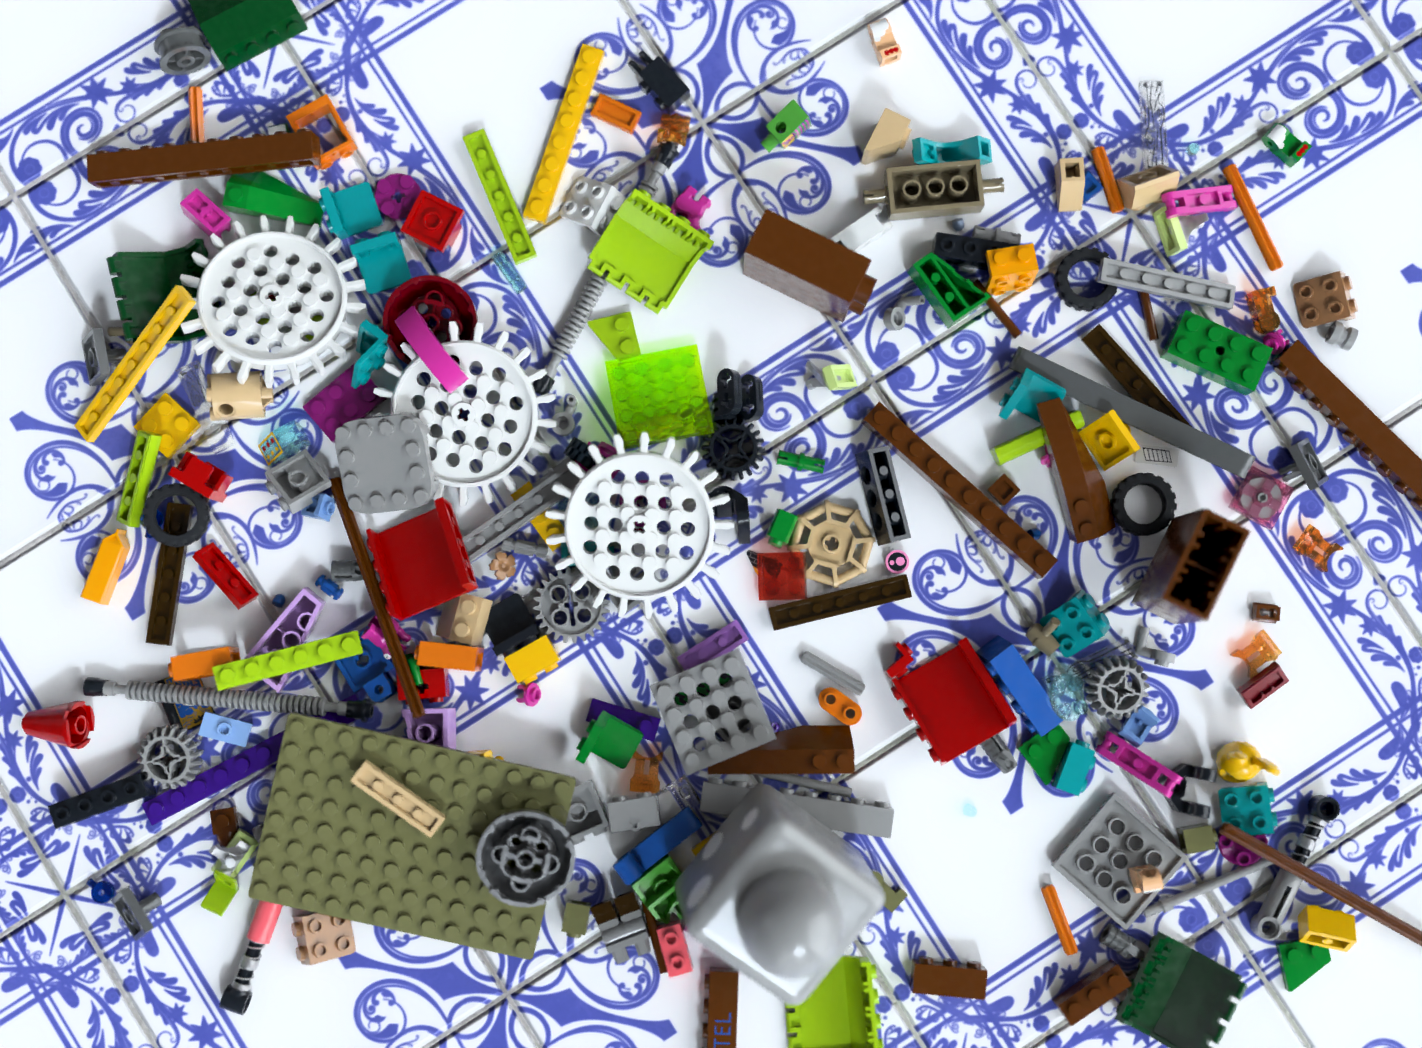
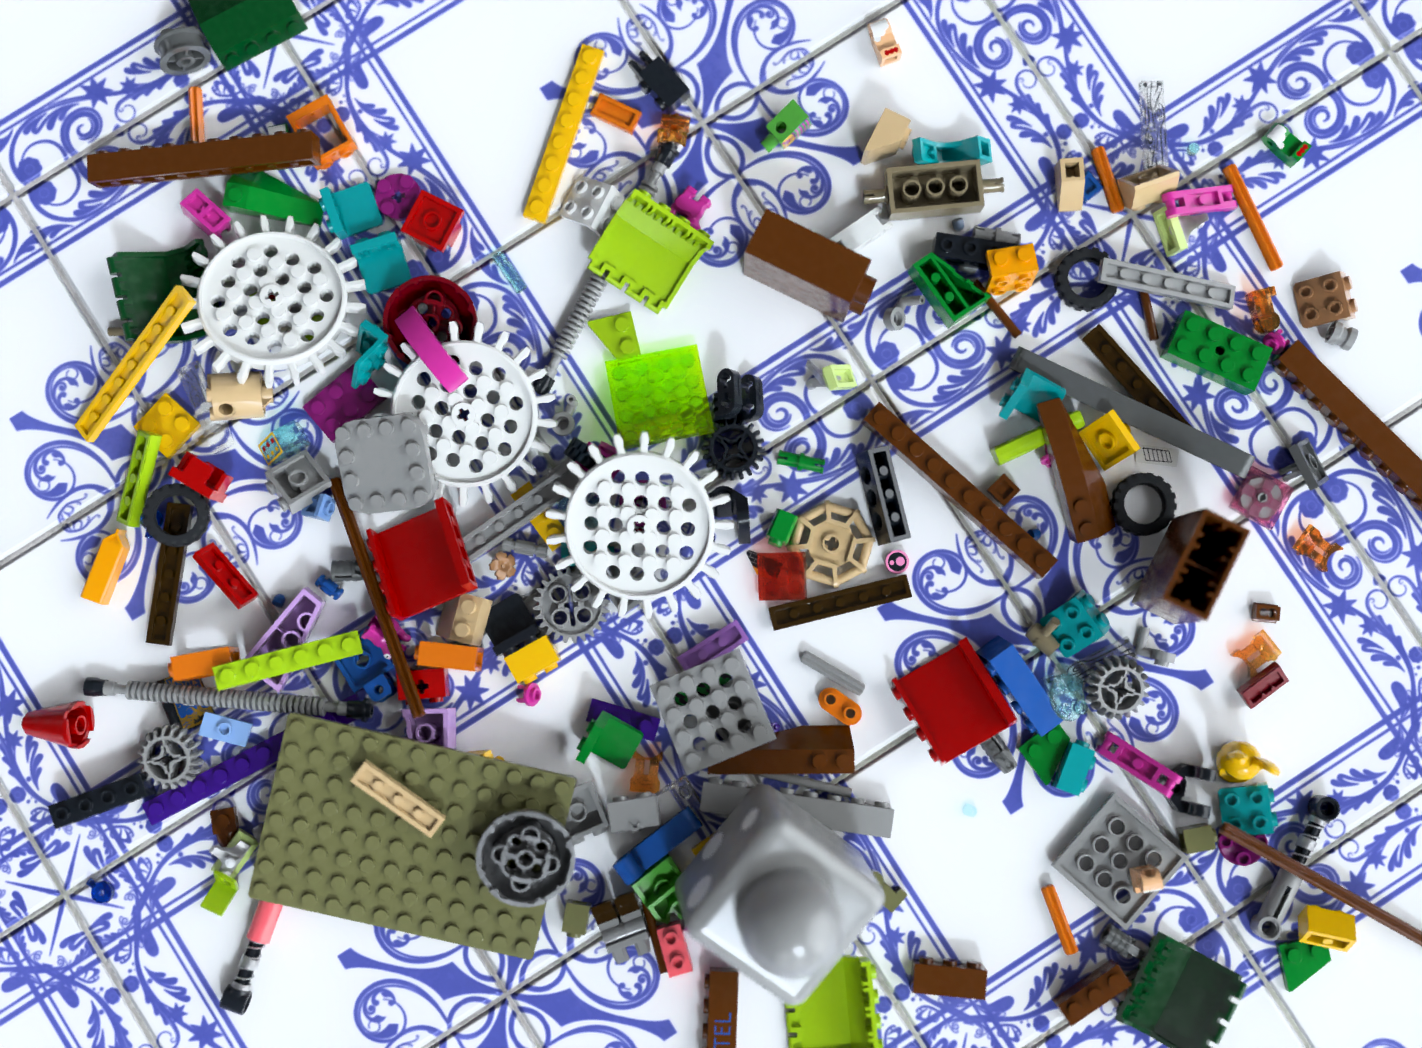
dark grey tile [81,328,126,386] -> none
dark grey tile [111,886,162,941] -> none
bracket [291,913,356,966] -> none
green plate [405,653,423,686] -> none
lime plate [462,128,537,265] -> none
red bracket [884,642,914,679] -> none
medium blue bracket [1118,705,1160,748] -> none
light grey bar [1143,858,1274,918] -> none

